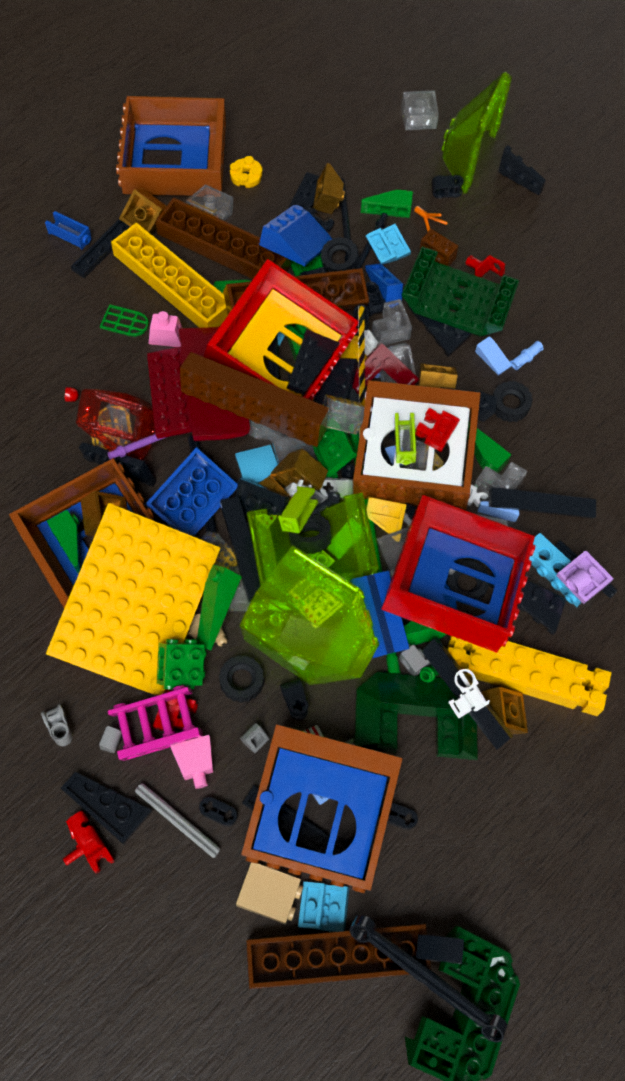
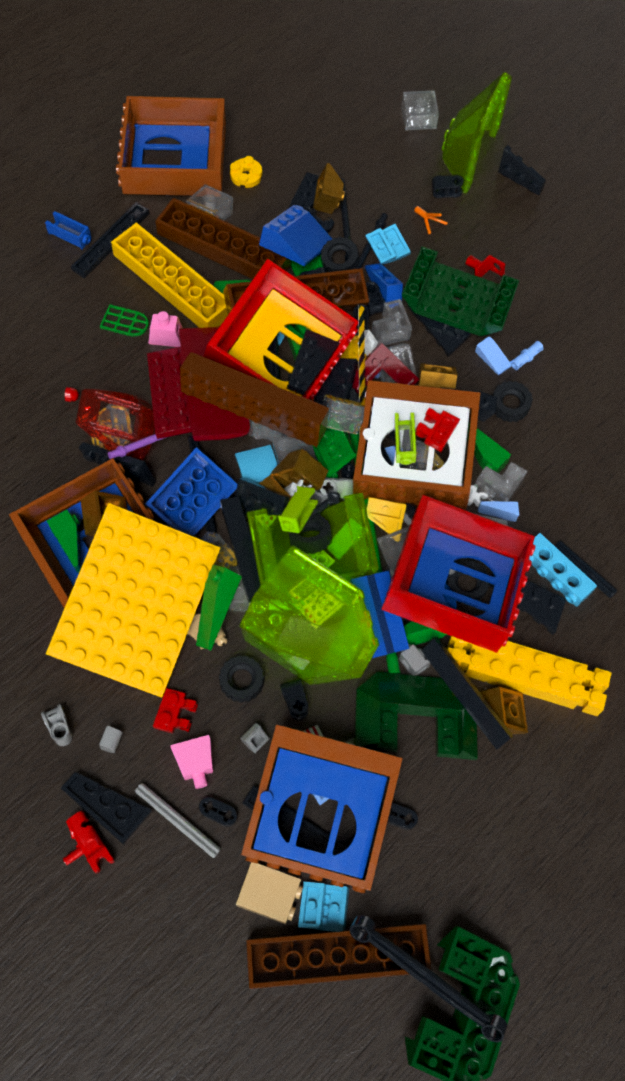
dark pink fence [108,685,203,761] -> none
pearl gold slope [119,188,166,234] -> none
green brick [156,639,206,690] -> none
green slope [361,189,413,218] -> none
black slope [416,935,464,965] -> none
reddish brown brick [419,229,459,266] -> none
green pin [420,665,439,683] -> none
white piece [448,669,490,719] -> none
black tile [489,487,596,519] -> none
lavender plate [556,551,613,604] -> none

